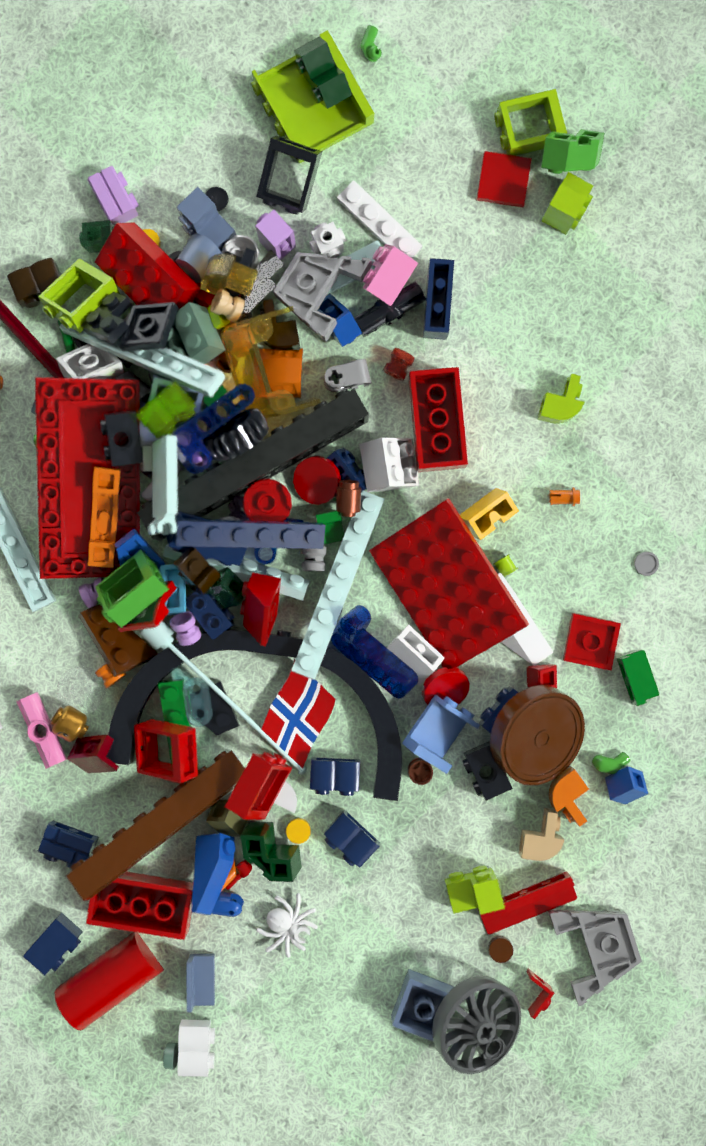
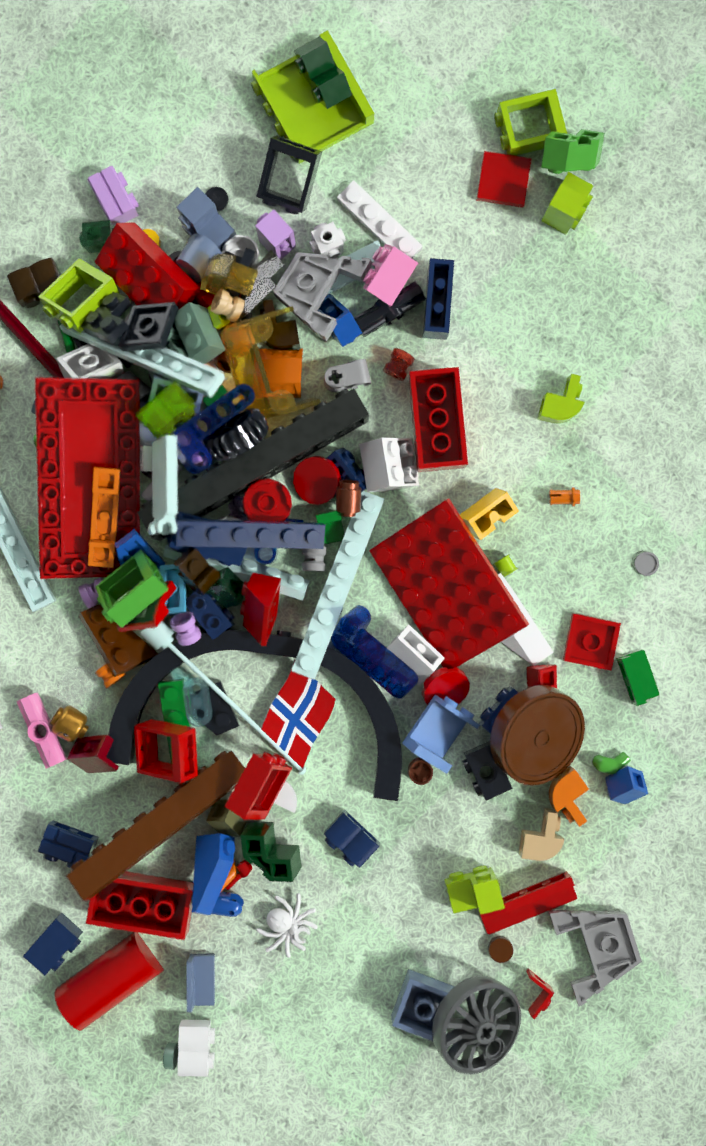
black brick [100,410,143,467] -> none
yellow tile [286,818,311,844] -> none
dark blue brick [310,757,360,796] -> none
bright green arm [360,25,382,62] -> none

